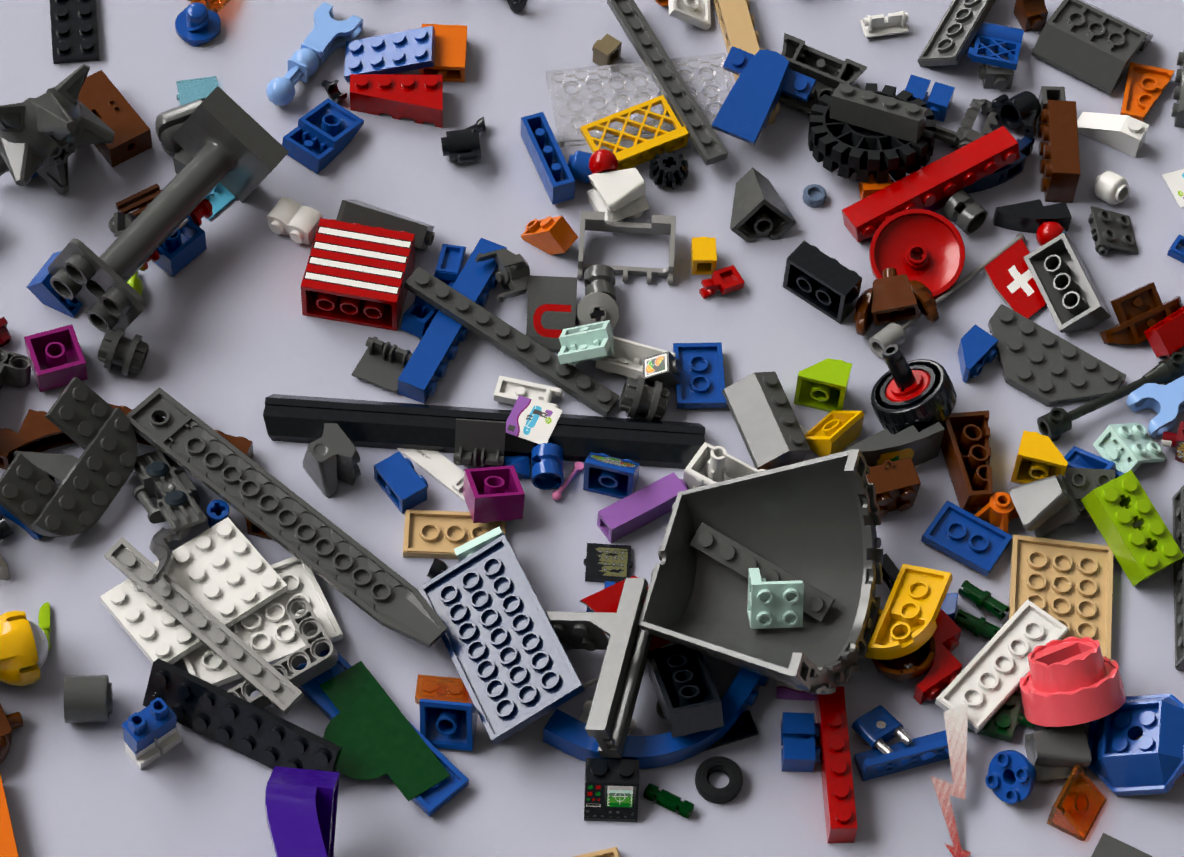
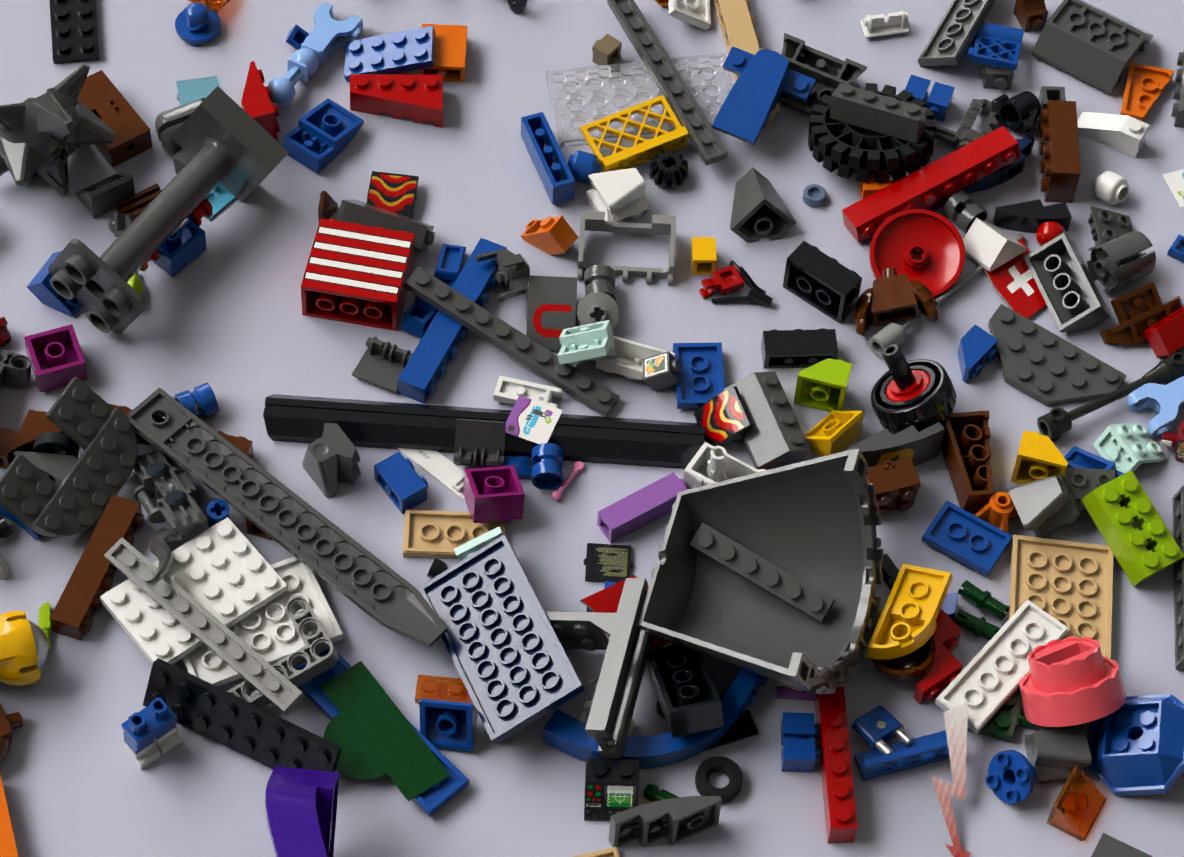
dark grey piece [64,675,113,723] -> none
dark grey piece [97,328,149,376] -> none
white brick [267,197,323,245] -> none
black piece [322,80,347,103] -> none
black piece [441,116,486,163] -> none
blue slope [583,452,640,499] -> none
red piece [589,149,618,174] -> none
dark grey piece [619,375,670,421] -> none
light aqua bracket [747,568,804,629] -> none
none -> black tyre [33,432,79,458]
none -> reddish brown brick [49,495,144,641]
none -> dark grey slope [76,173,135,219]
none -> blue wheel [174,383,219,419]
none -> red slope [241,61,280,140]
none -> blue slope [285,24,309,50]
none -> reddish brown slope [318,191,338,221]
none -> slope [366,171,419,219]
none -> dark grey slope [609,796,722,847]
none -> slope [694,386,754,447]
none -> black plant [711,260,773,307]
none -> black brick [761,328,838,369]
none -> white slope [963,218,1026,272]
none -> dark grey cylinder [1087,231,1156,292]

